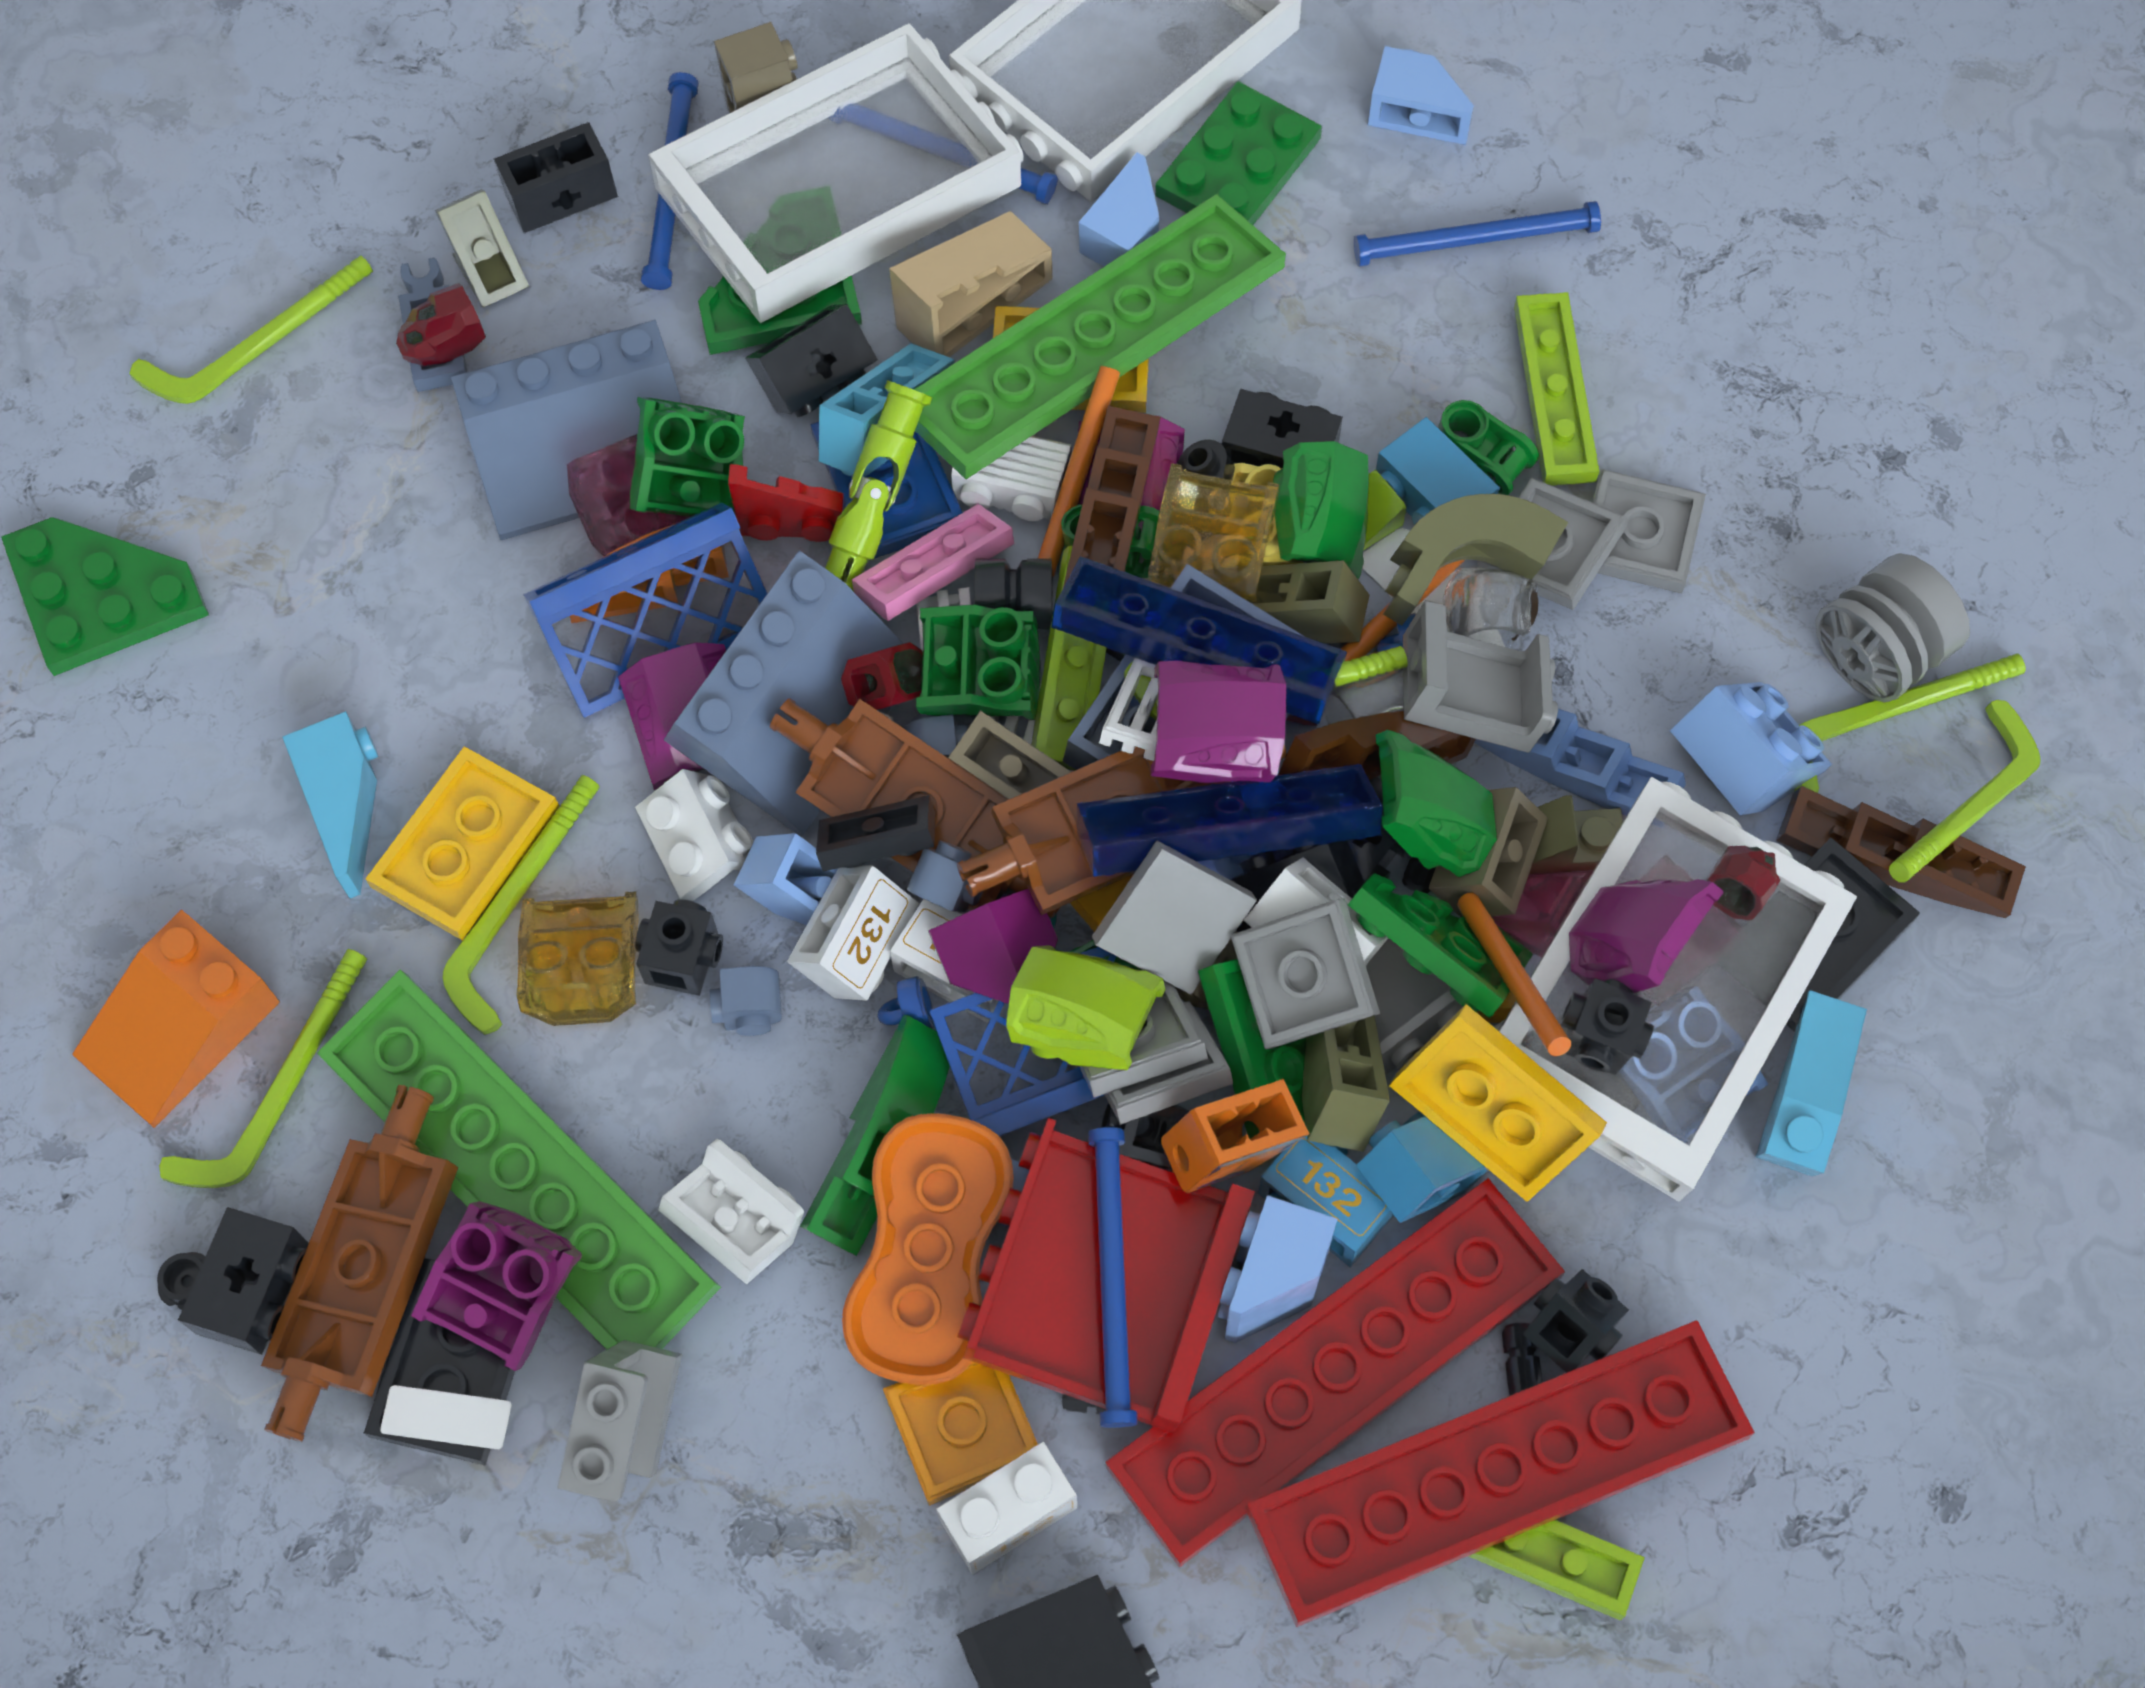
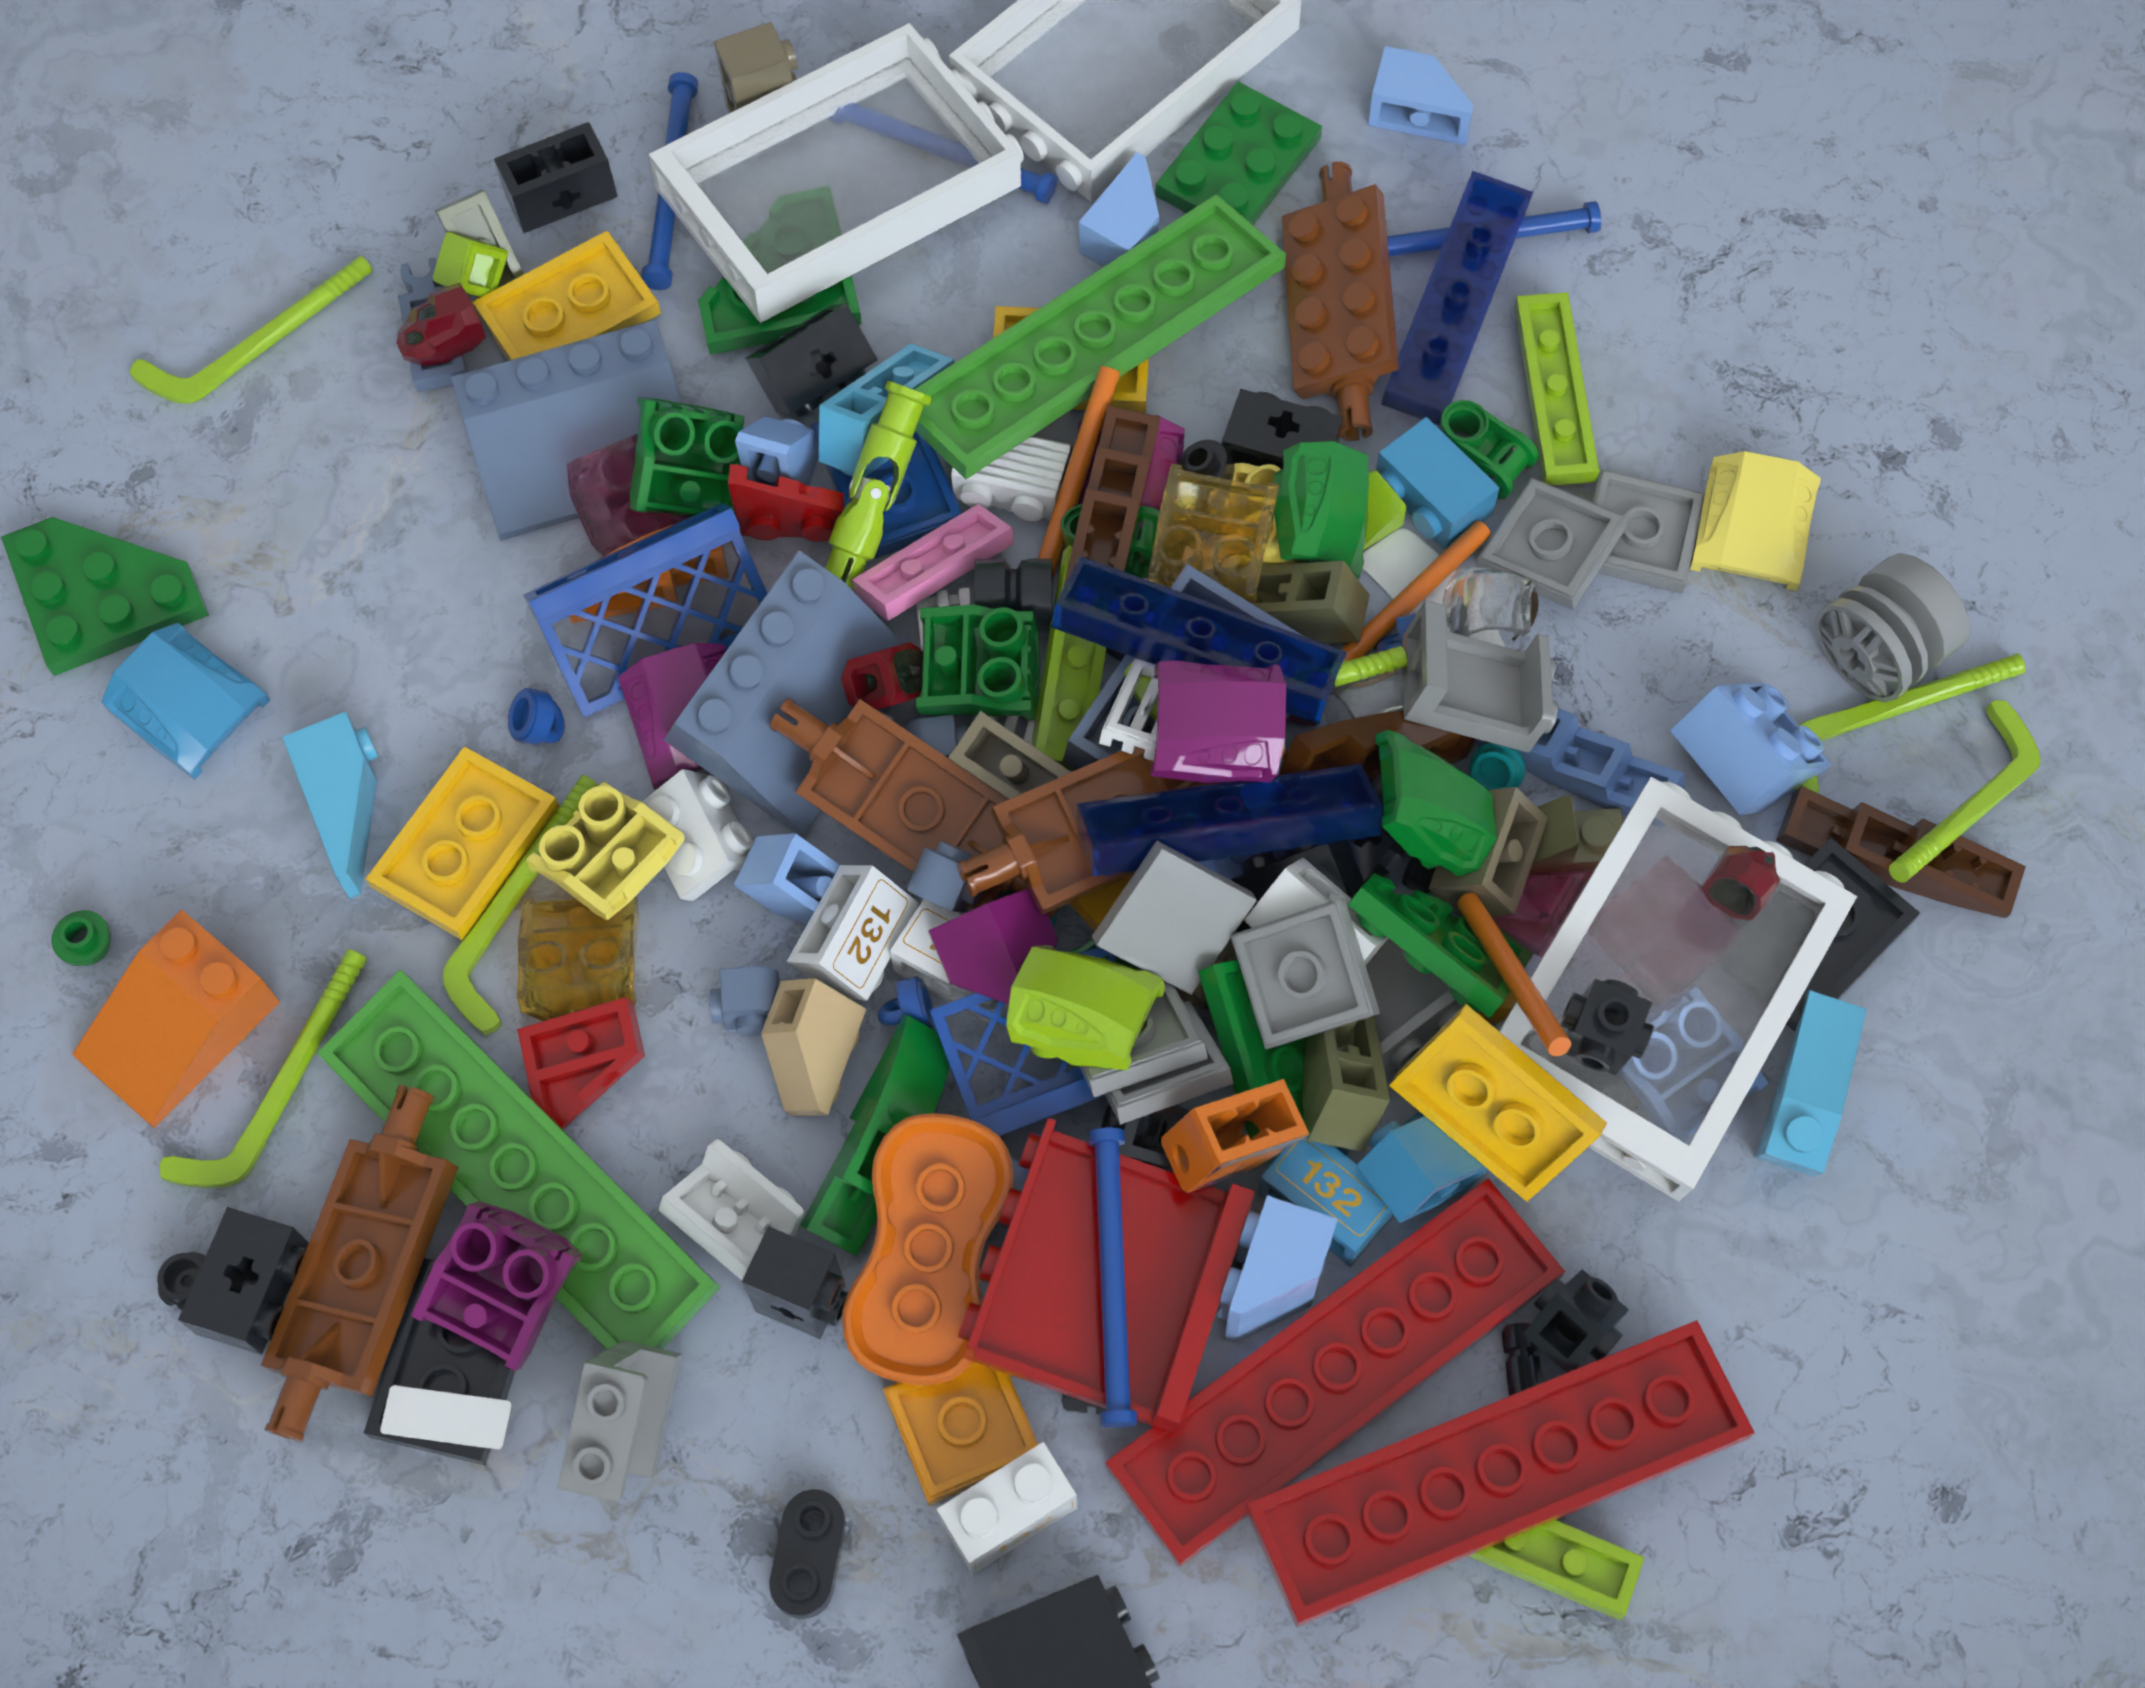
black brick [635,899,723,996] -> none
black plate [816,795,935,871] -> none
tan wedge [889,211,1053,357] -> none
olive arch [1383,494,1568,626] -> none
magenta slope [1569,879,1724,993] -> none
none -> green plate [51,910,111,966]
none -> dark azure slope [101,623,270,780]
none -> lime slope [433,232,509,297]
none -> yellow plate [472,230,661,361]
none -> blue tile [508,688,565,745]
none -> red wing [517,997,645,1129]
none -> light yellow slope [526,781,685,920]
none -> light blue slope [735,416,819,487]
none -> black brick [741,1226,848,1339]
none -> tan slope [761,978,867,1116]
none -> black plate [769,1489,846,1619]
none -> dark orange plate [1282,161,1399,441]
none -> clear blue piece [1381,170,1533,425]
none -> teal plate [1469,742,1526,790]
none -> light yellow slope [1689,451,1821,591]

